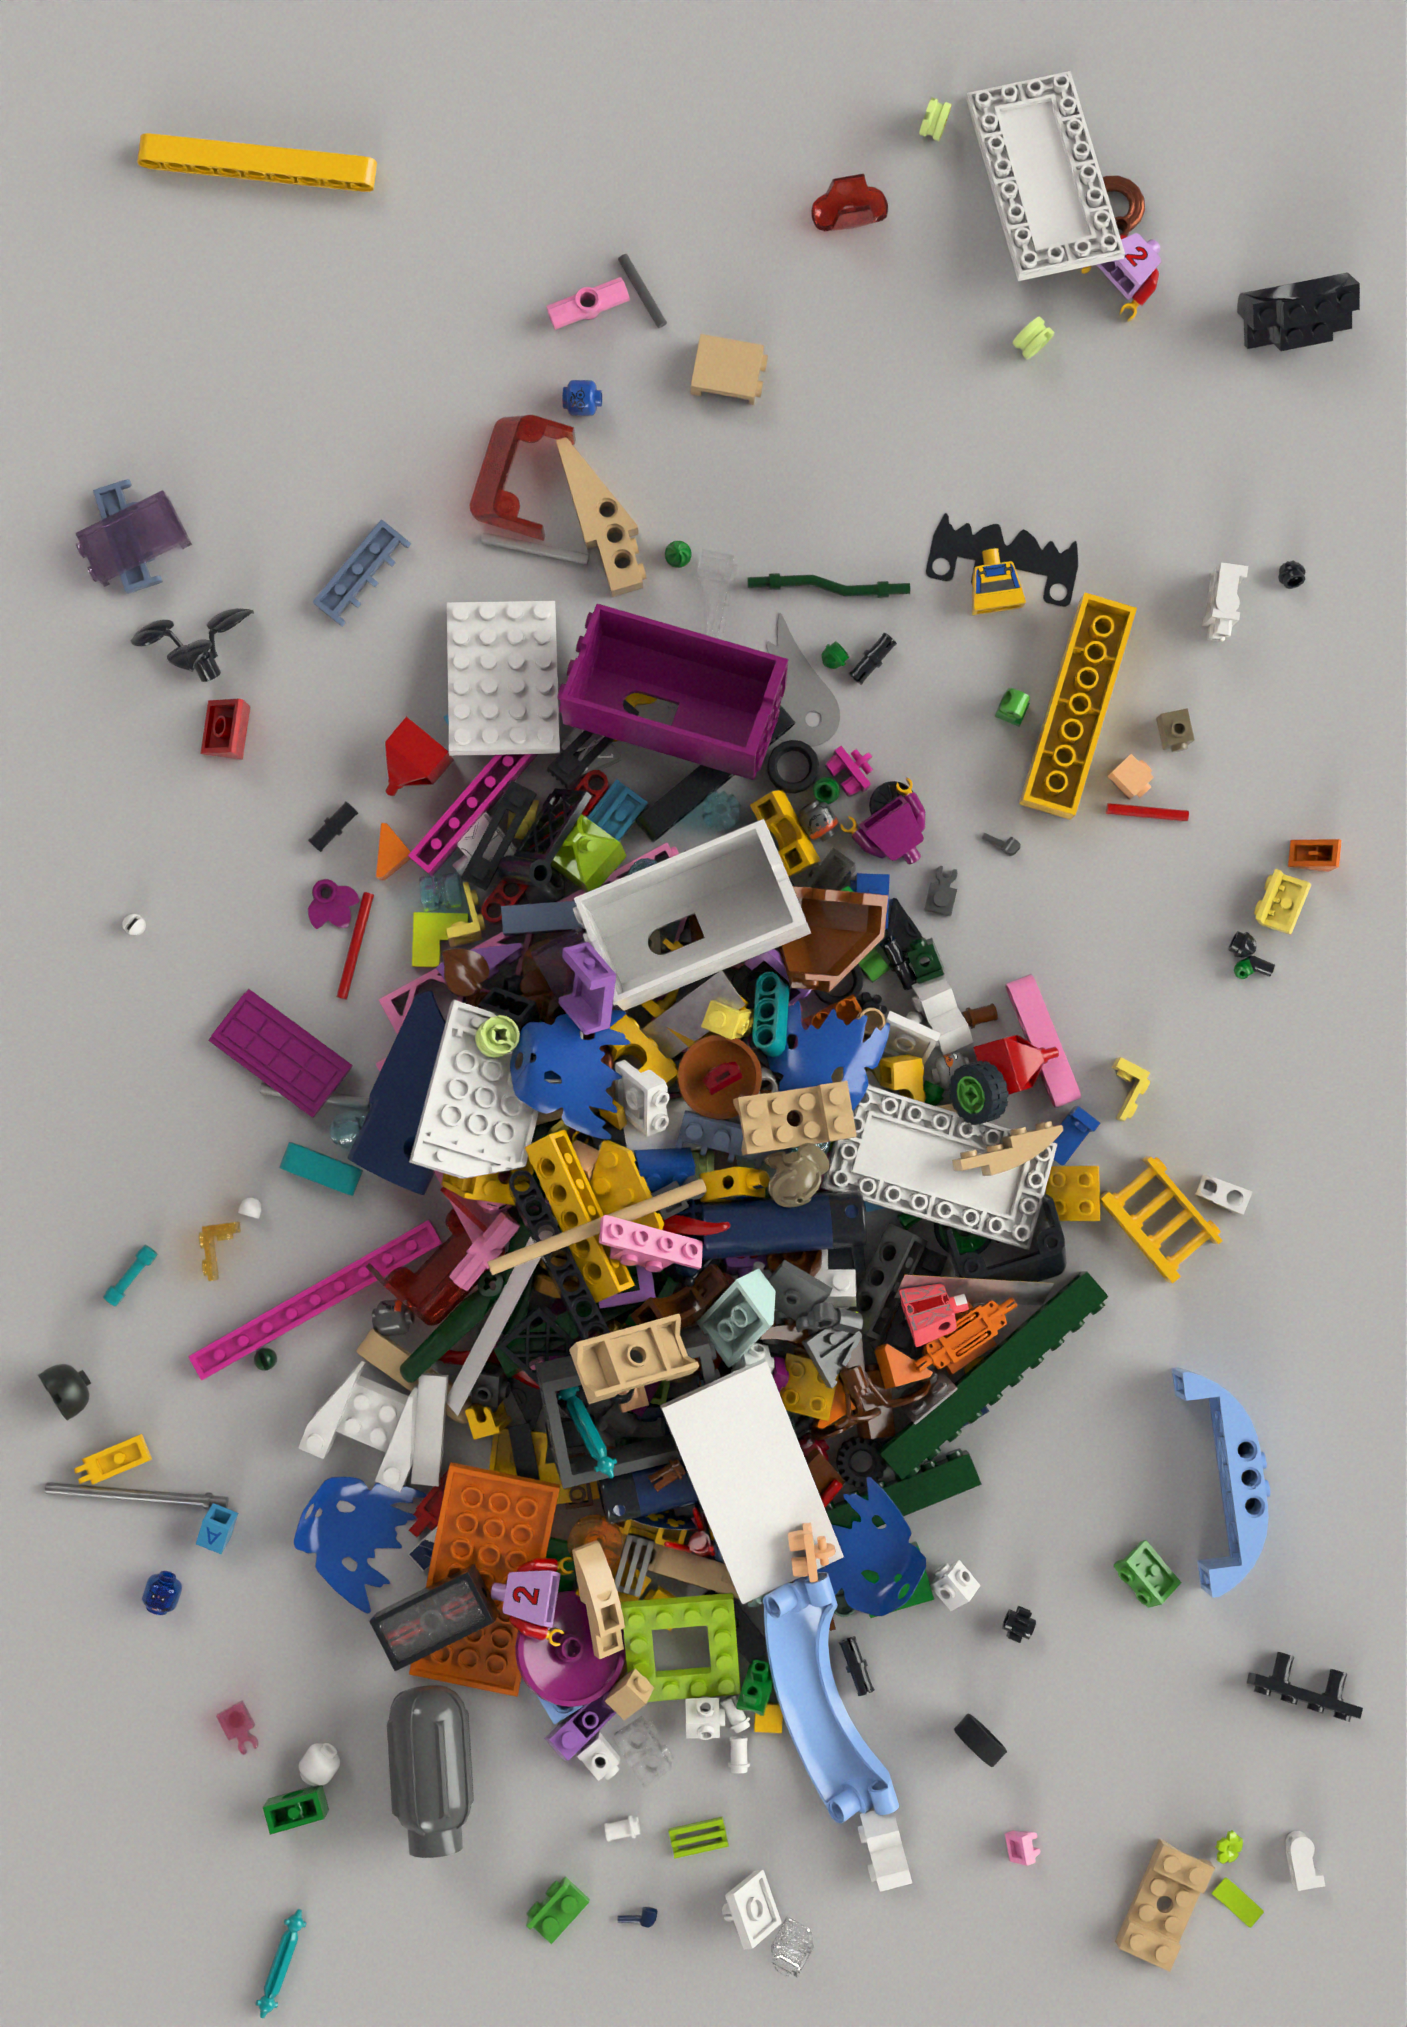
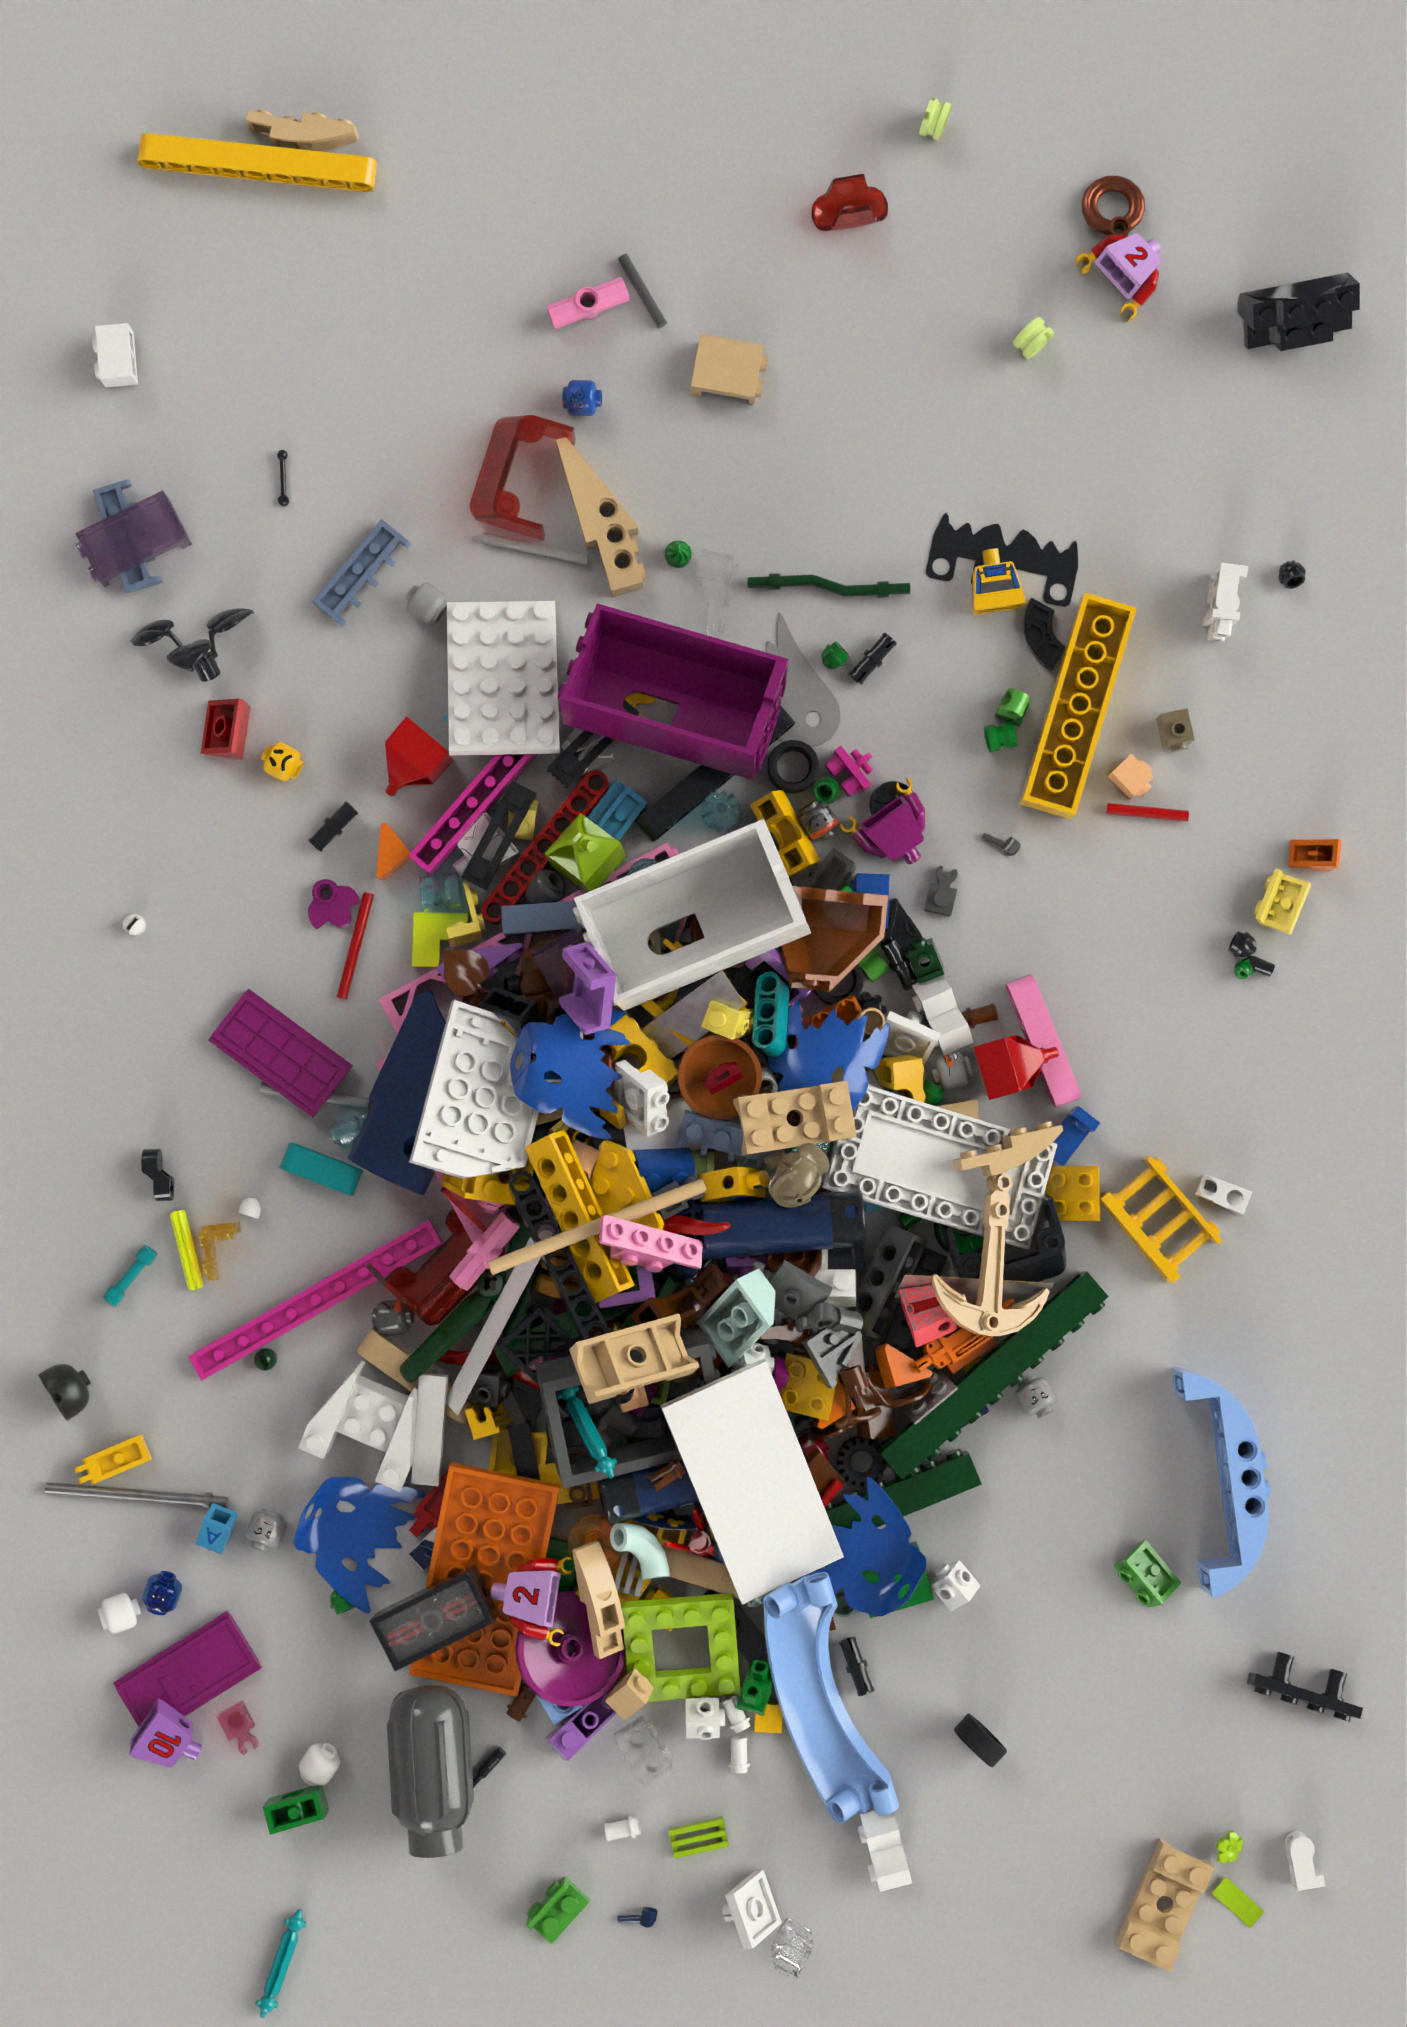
yellowish green wheel [475,1015,520,1058] -> none
black piece [498,788,592,887] -> none
white brick [577,1732,621,1781] -> none
light nougat hips [788,1522,836,1582] -> none
black wheel [949,1061,1009,1125] -> none
white tile [966,71,1125,281] -> none
black gear [1002,1606,1036,1643] -> none
bright pink tile [1005,1830,1040,1866] -> none
light yellow bracket [1112,1057,1150,1121] -> none
none -> white brick [92,323,138,387]
none -> white head [97,1592,141,1634]
none -> magenta piece [113,1610,262,1727]
none -> medium lavender torso [129,1698,202,1767]
none -> black piece [141,1149,174,1201]
none -> neon yellow axle [170,1210,204,1290]
none -> light grey head [245,1508,287,1552]
none -> tan slope [246,109,359,151]
none -> yellow head [261,742,304,782]
none -> black hinge [277,450,289,507]
none -> green plate [330,1590,355,1615]
none -> light grey head [406,583,447,624]
none -> black piece [473,1747,506,1788]
none -> reddish brown pin [506,1683,536,1722]
none -> light aqua cylinder [610,1523,670,1579]
none -> tan piece [931,1172,1050,1336]
none -> green wheel [984,720,1017,753]
none -> light grey head [1015,1375,1057,1418]
none -> black tile [1024,597,1065,672]

